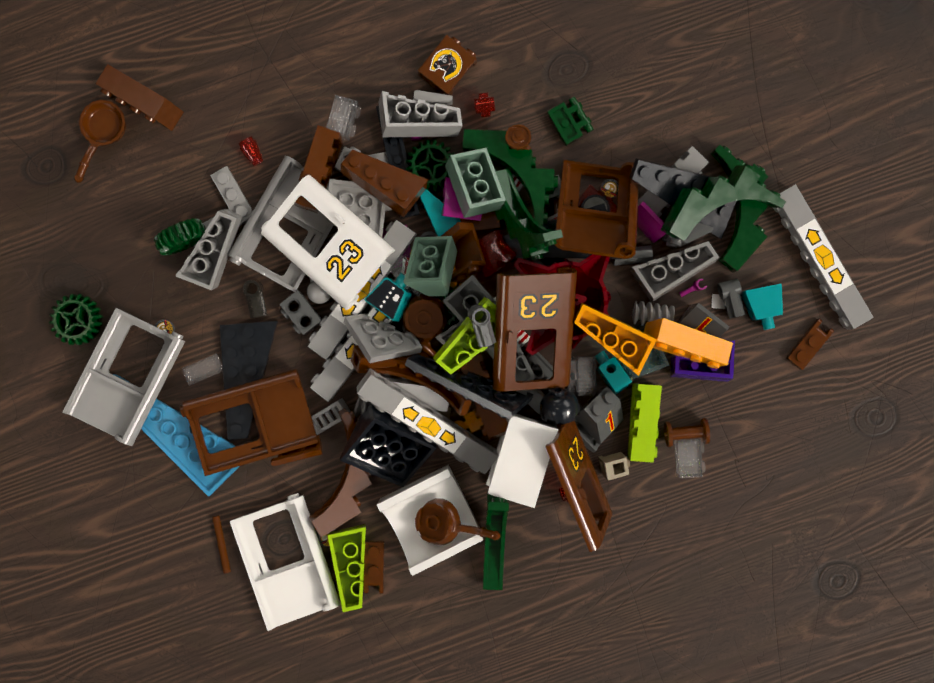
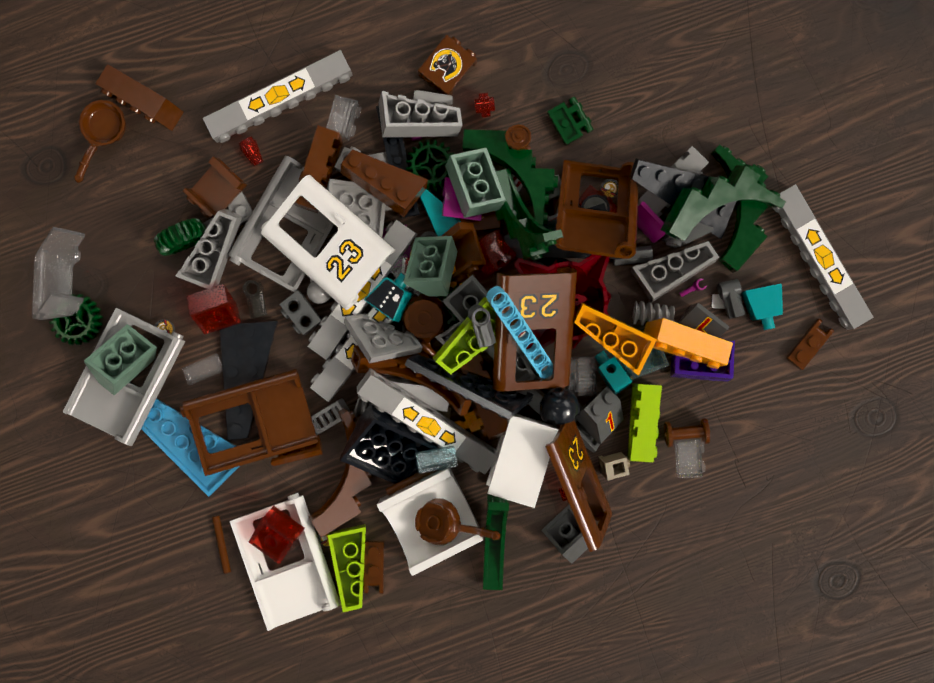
none -> clear windscreen [32,227,85,320]
none -> sand green slope [84,324,157,395]
none -> reddish brown panel [183,156,247,218]
none -> clear red brick [187,284,241,335]
none -> light grey brick [203,50,353,143]
none -> clear red brick [249,506,305,565]
none -> reddish brown bar [385,463,440,496]
none -> clear light blue panel [415,446,458,474]
none -> medium azure beam [486,286,553,379]
none -> dark grey slope [541,505,588,564]

